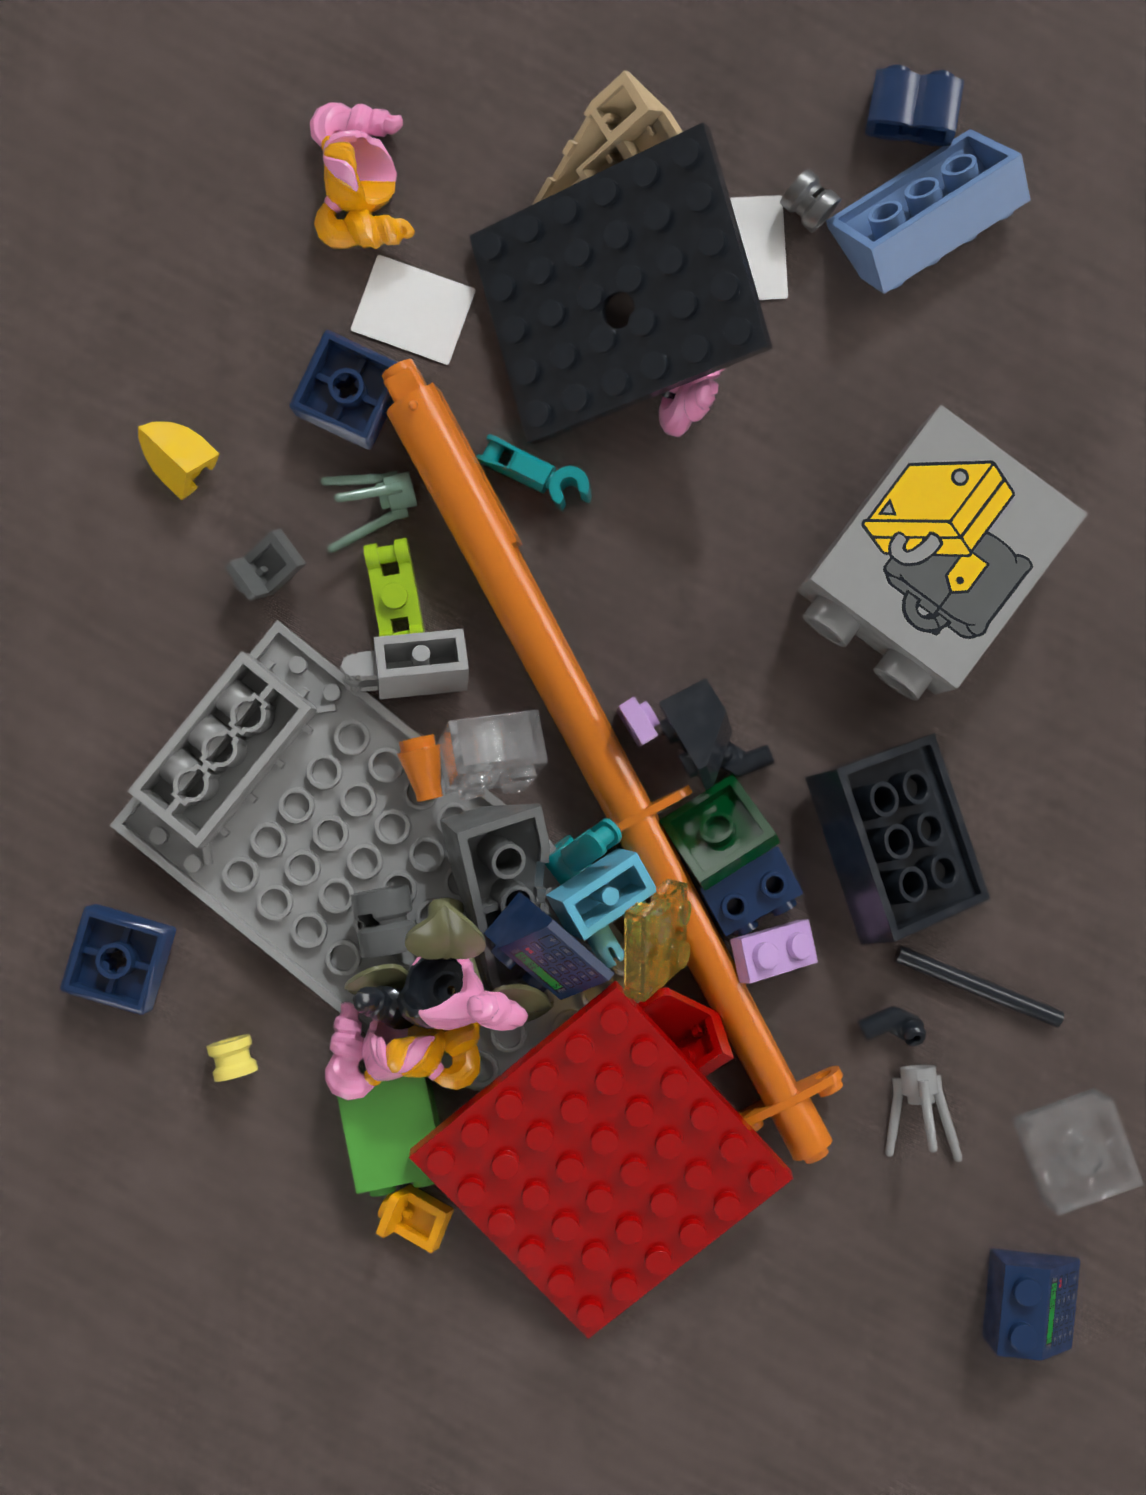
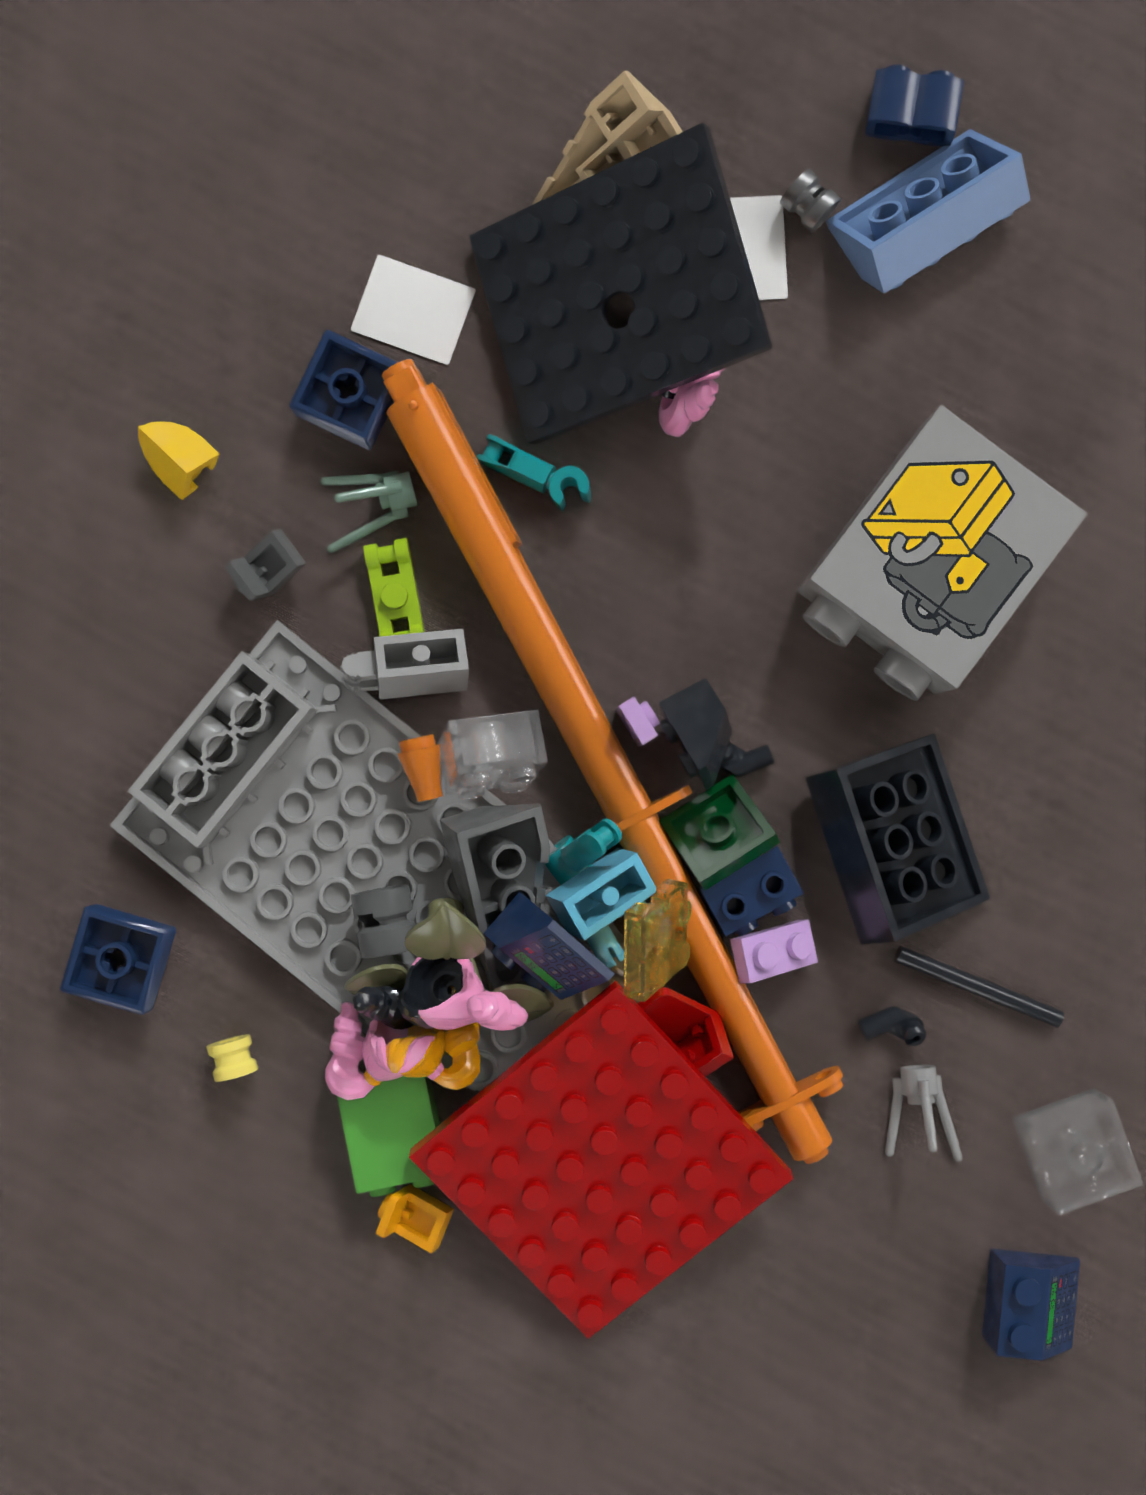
hair [310,102,415,249] -> none

